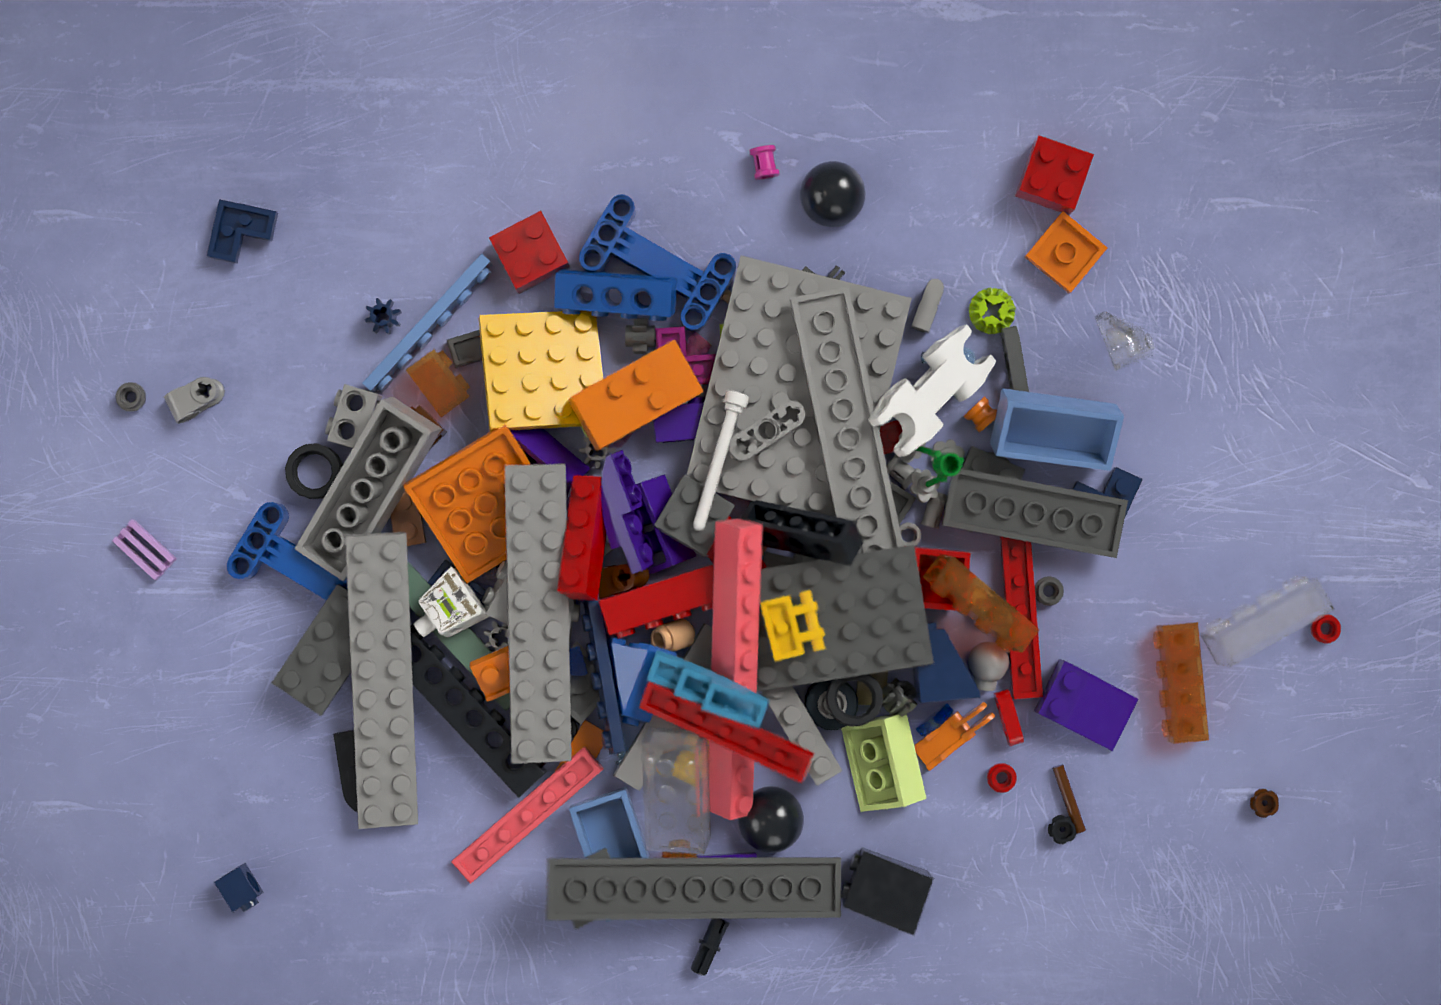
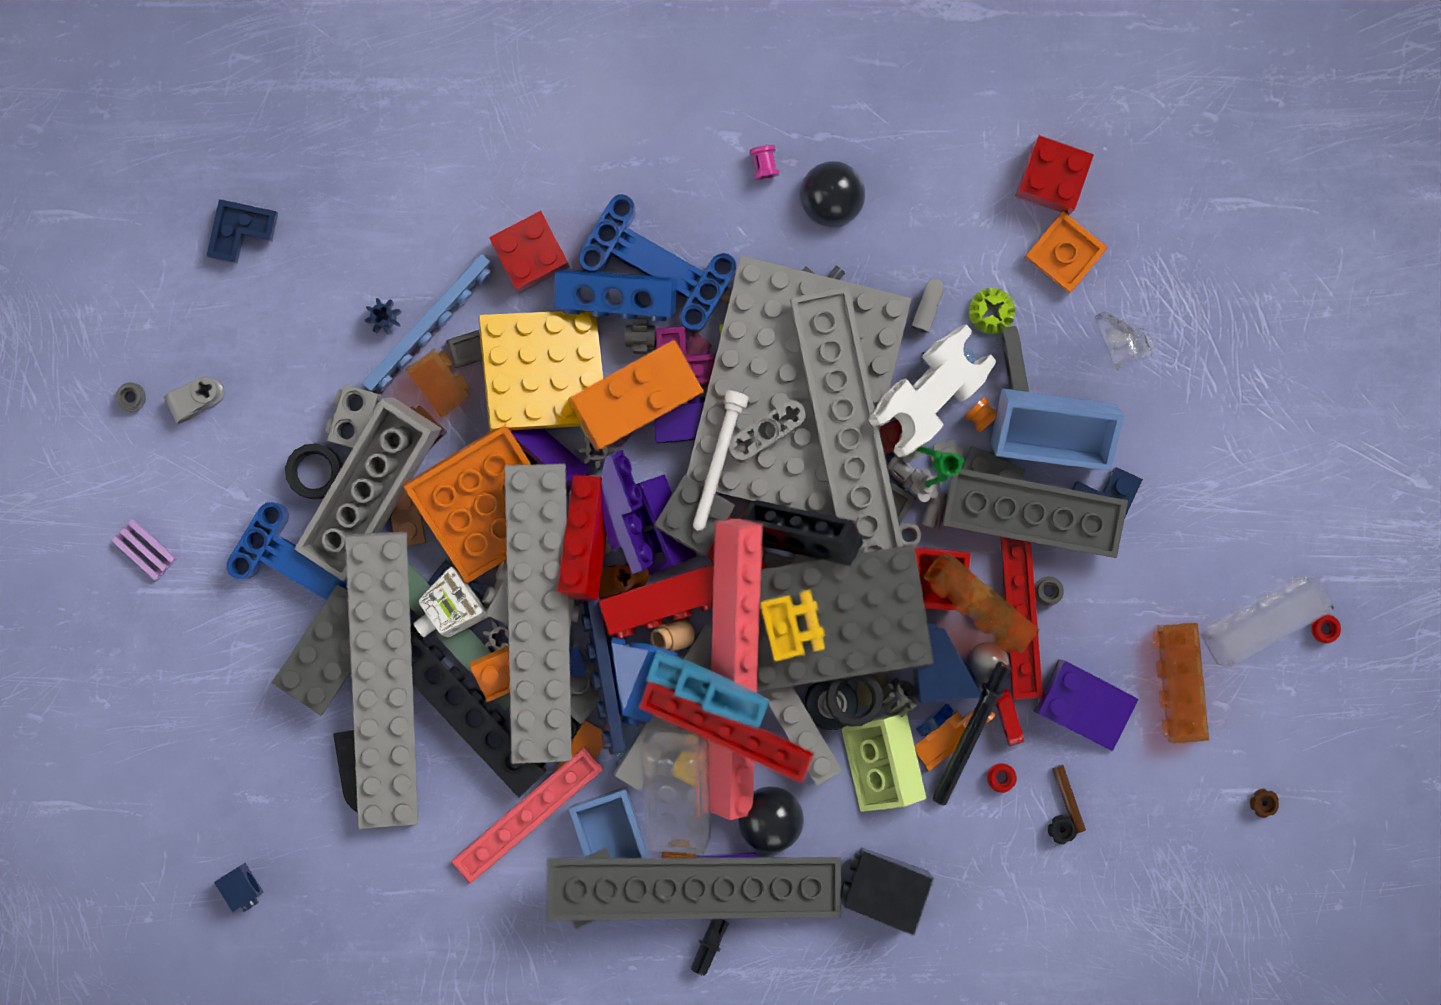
none -> black axle [932,661,1012,805]

